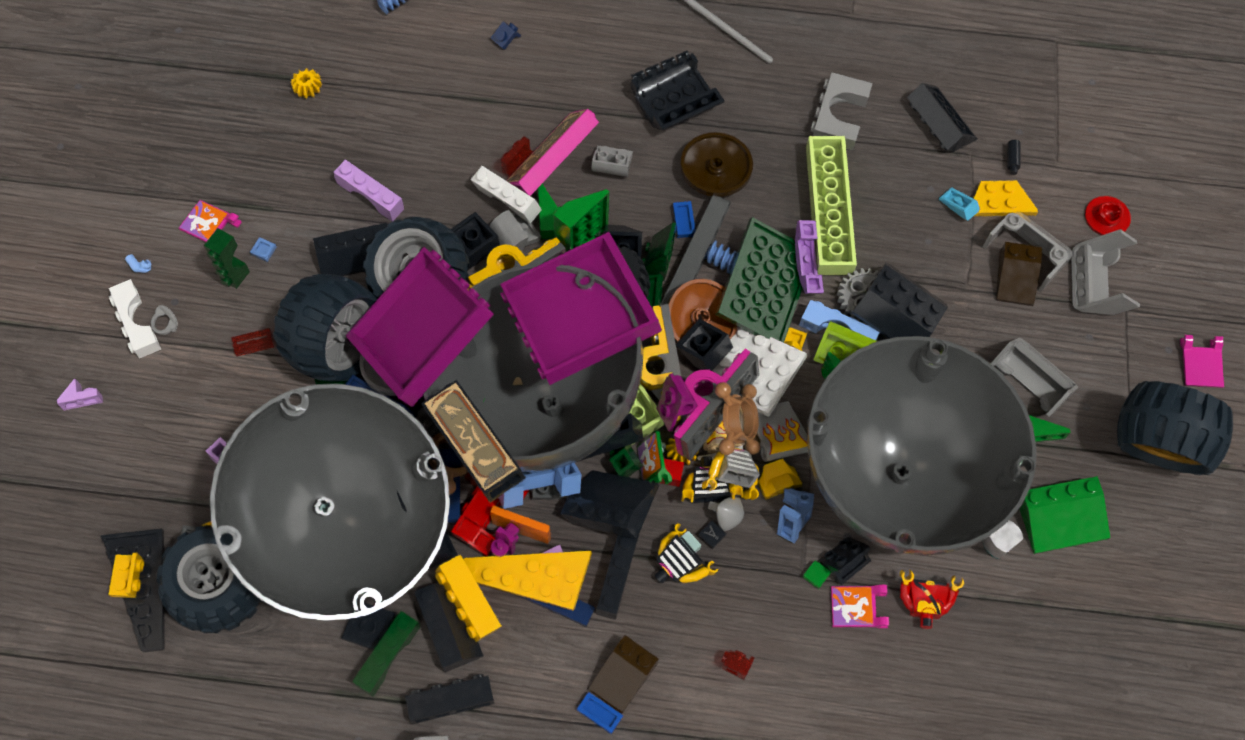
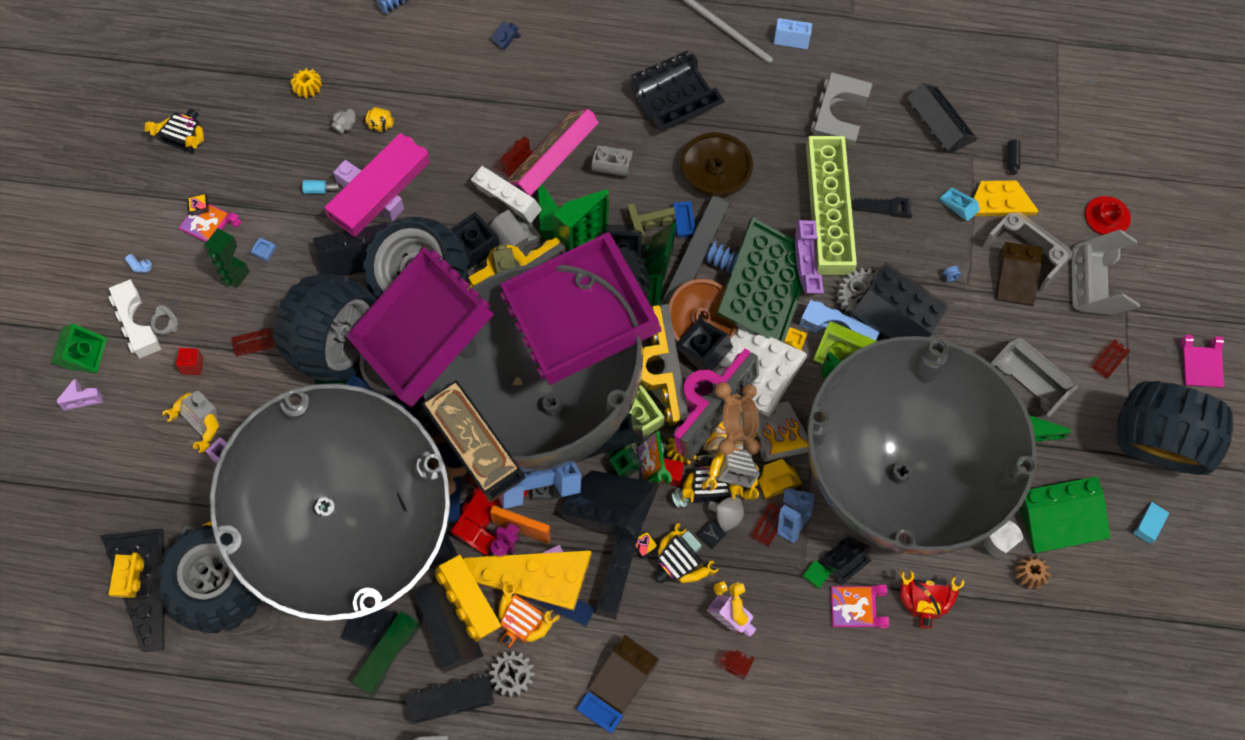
magenta piece [656,373,697,432] -> none
none -> green slope [51,323,108,373]
none -> torso [145,109,204,153]
none -> torso [162,391,220,453]
none -> red brick [176,348,204,375]
none -> tile [188,193,209,216]
none -> medium azure piece [303,180,339,194]
none -> dark pink brick [324,133,430,237]
none -> light grey rock [331,109,355,134]
none -> yellow head [366,107,394,133]
none -> light grey gear [489,651,535,698]
none -> olive bracket [492,245,516,274]
none -> torso [498,582,560,648]
none -> olive bracket [627,203,676,244]
none -> tile [635,531,659,559]
none -> light aqua plate [672,488,689,507]
none -> torso [706,581,756,637]
none -> clear red tile [751,503,780,547]
none -> light blue hinge [774,18,812,49]
none -> black piece [854,197,912,219]
none -> medium blue bush [943,266,962,282]
none -> medium nougat gear [1015,555,1051,589]
none -> clear red tile [1092,339,1130,379]
none -> medium azure slope [1133,502,1169,544]

